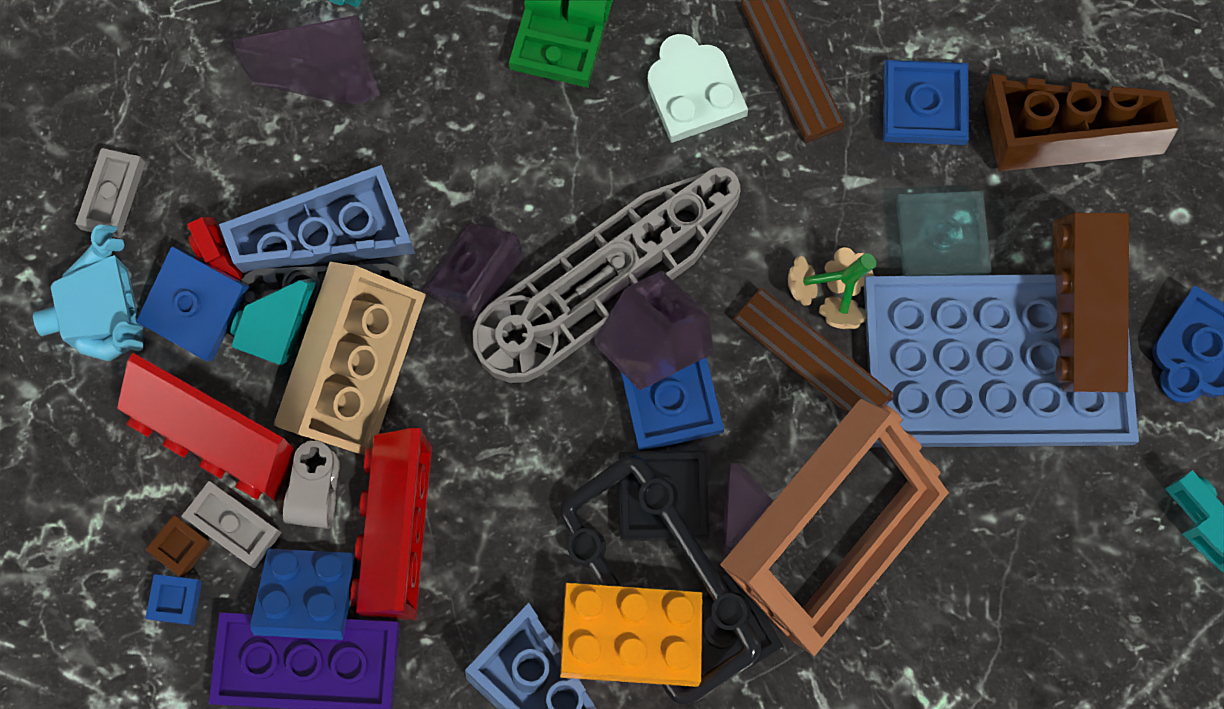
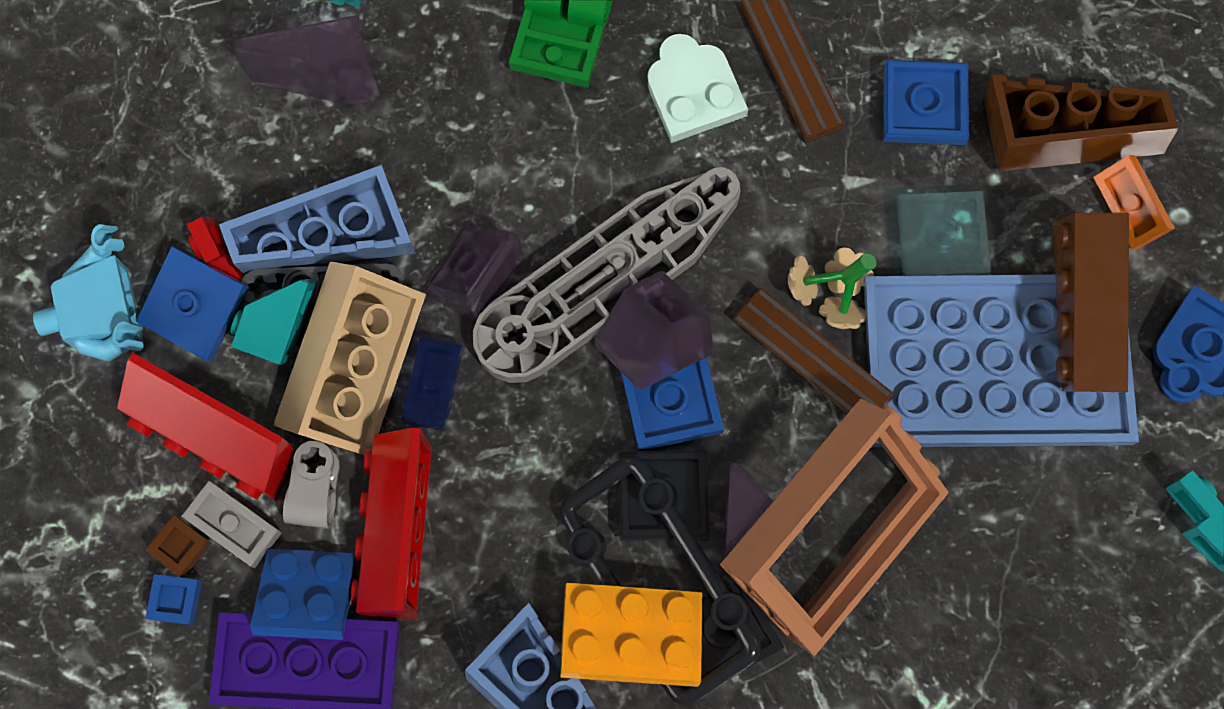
light grey plate [75,148,145,238] -> none
none -> clear blue plate [401,338,463,431]
none -> orange plate [1093,155,1175,250]

